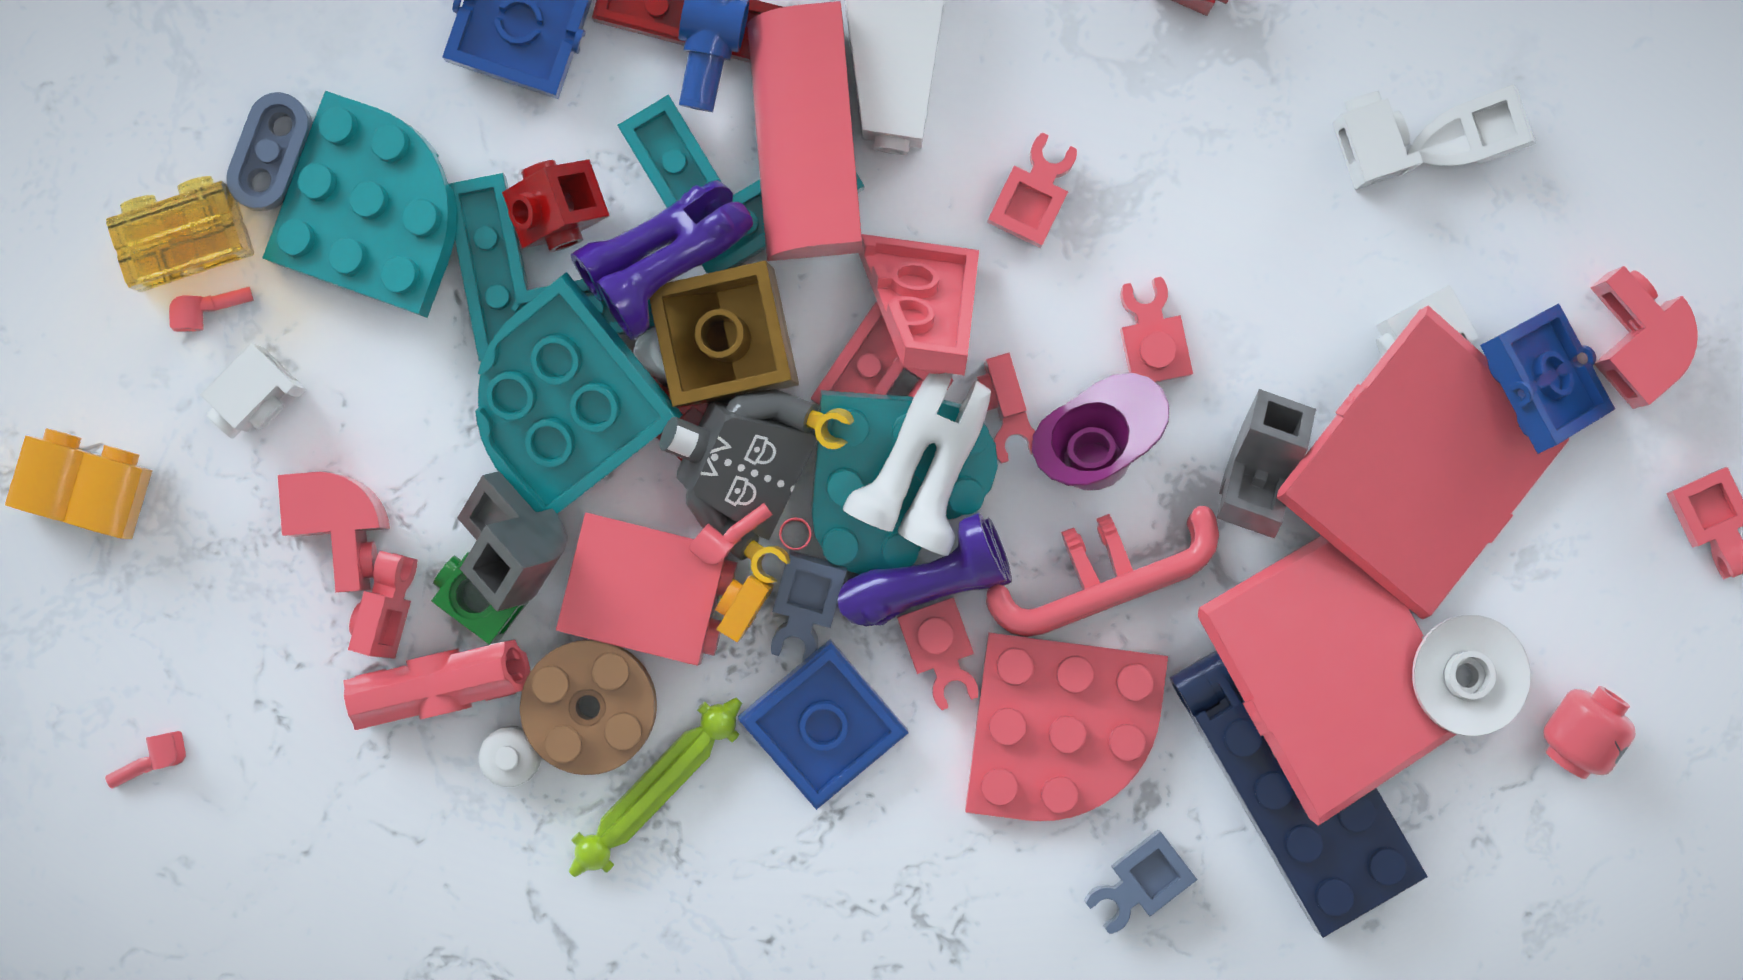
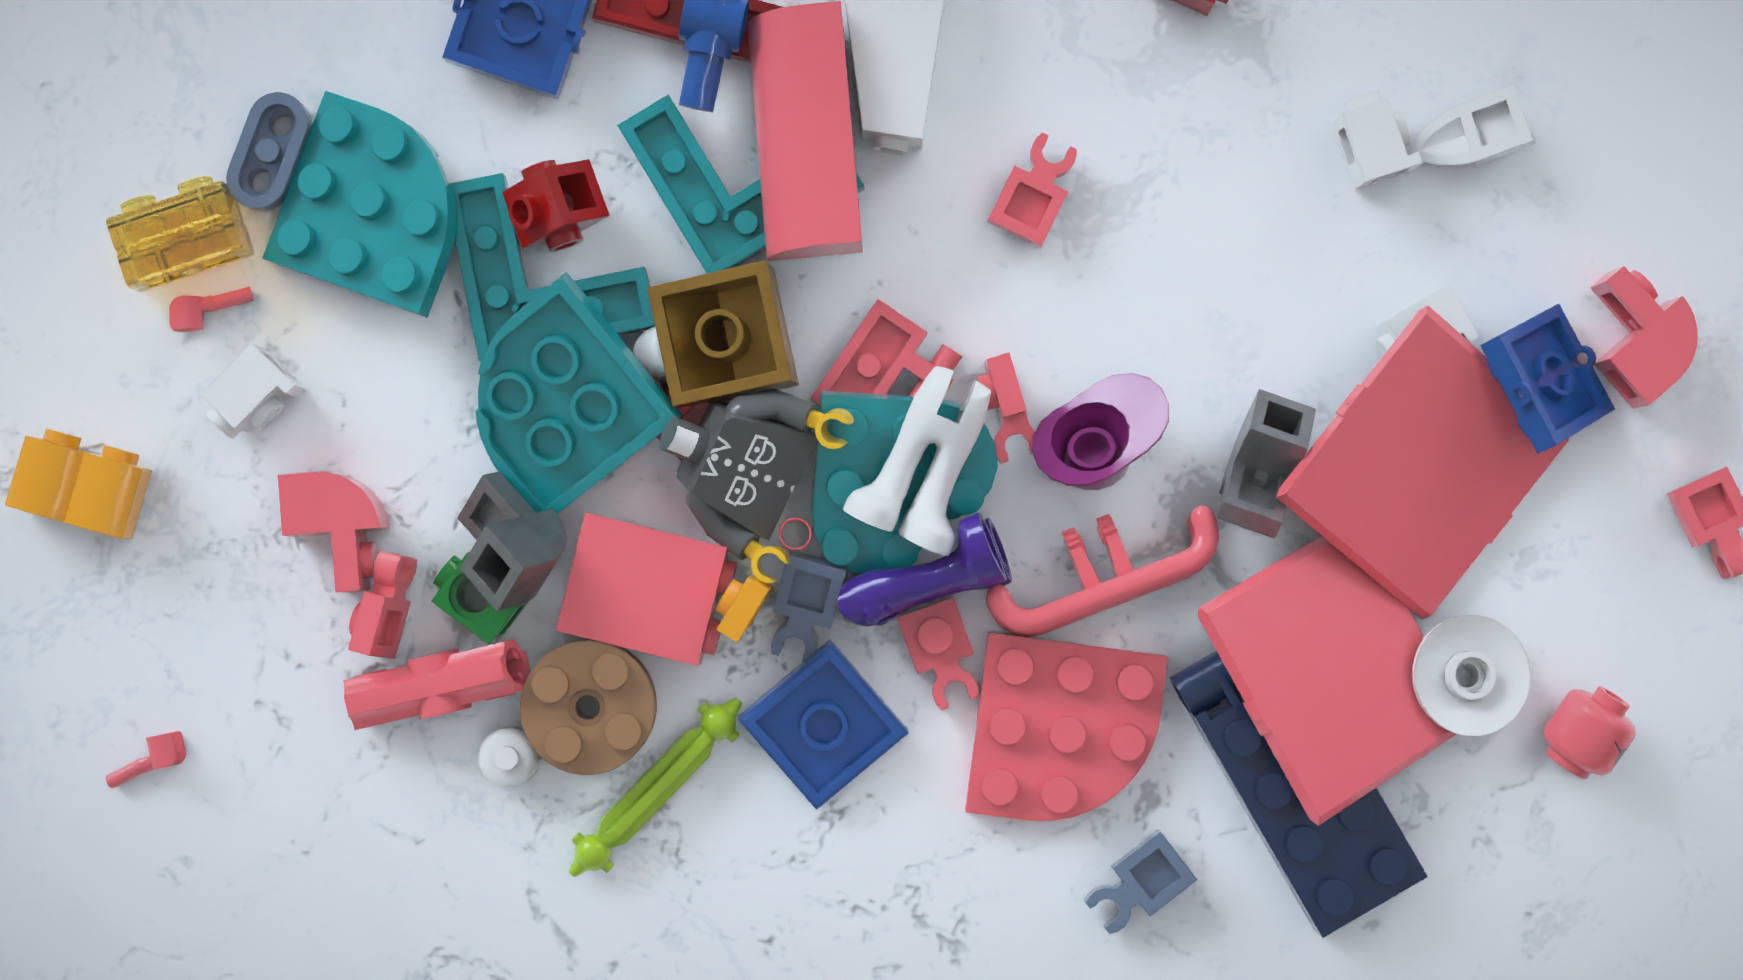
dark purple piece [570,180,753,340] -> none
coral hand [689,503,773,565] -> none
coral wing [858,234,979,376] -> none
coral plate [1120,276,1193,383] -> none

